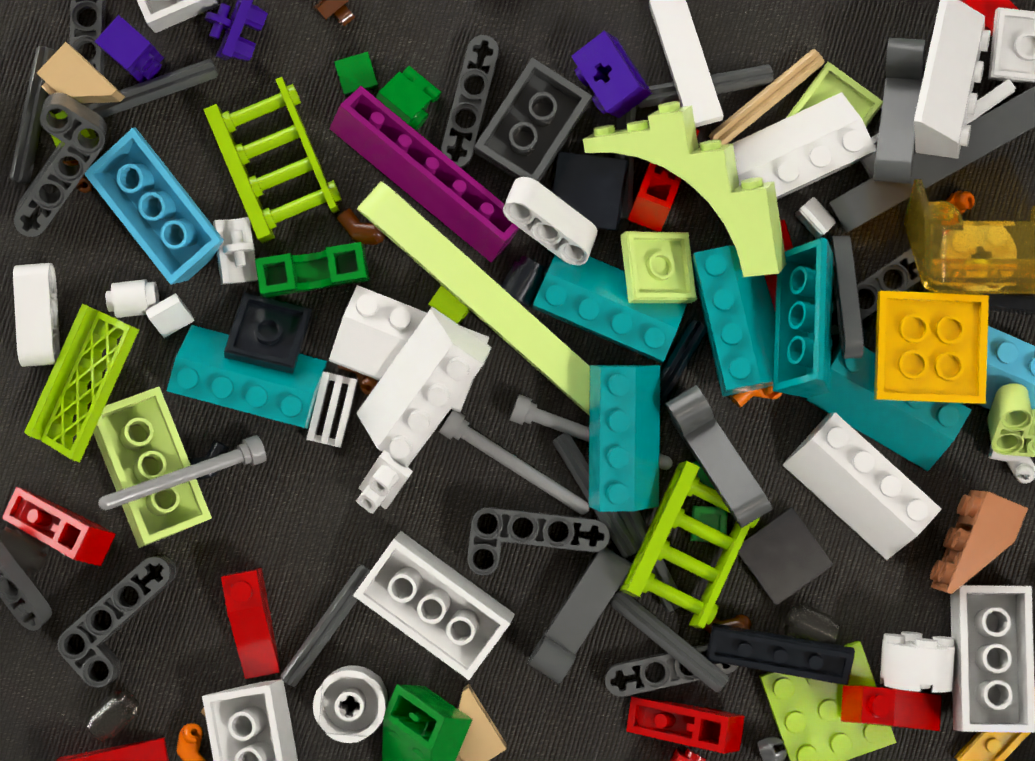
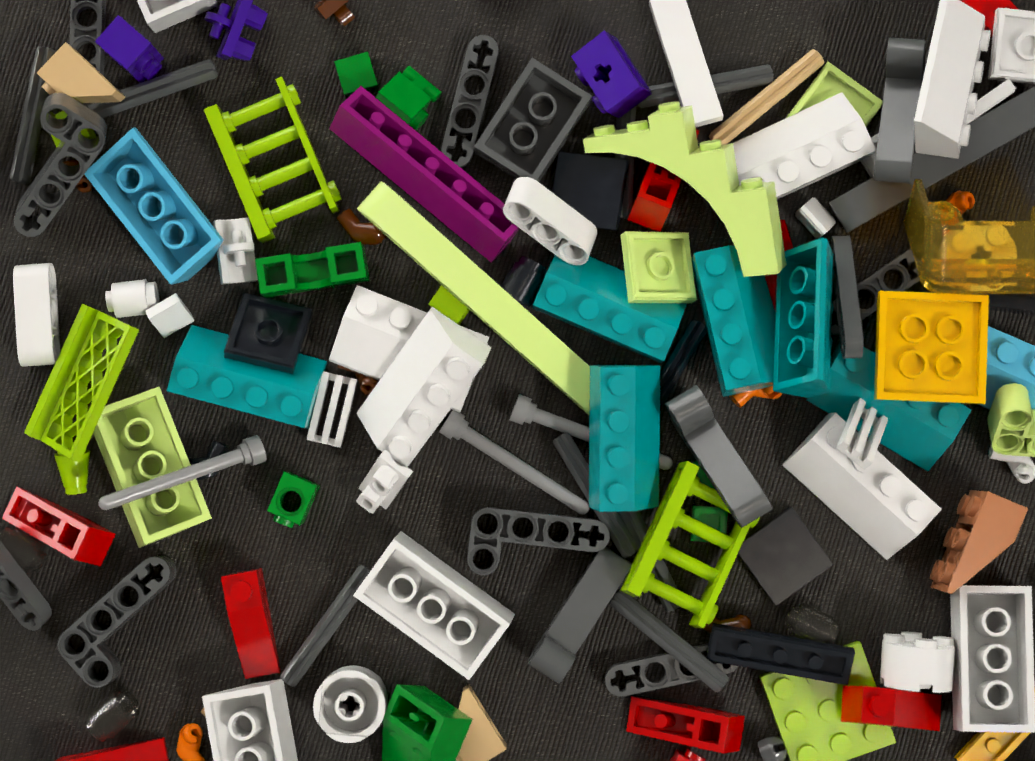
none -> lime cone [54,442,90,495]
none -> green brick [267,471,320,528]
none -> white tile [836,398,888,469]

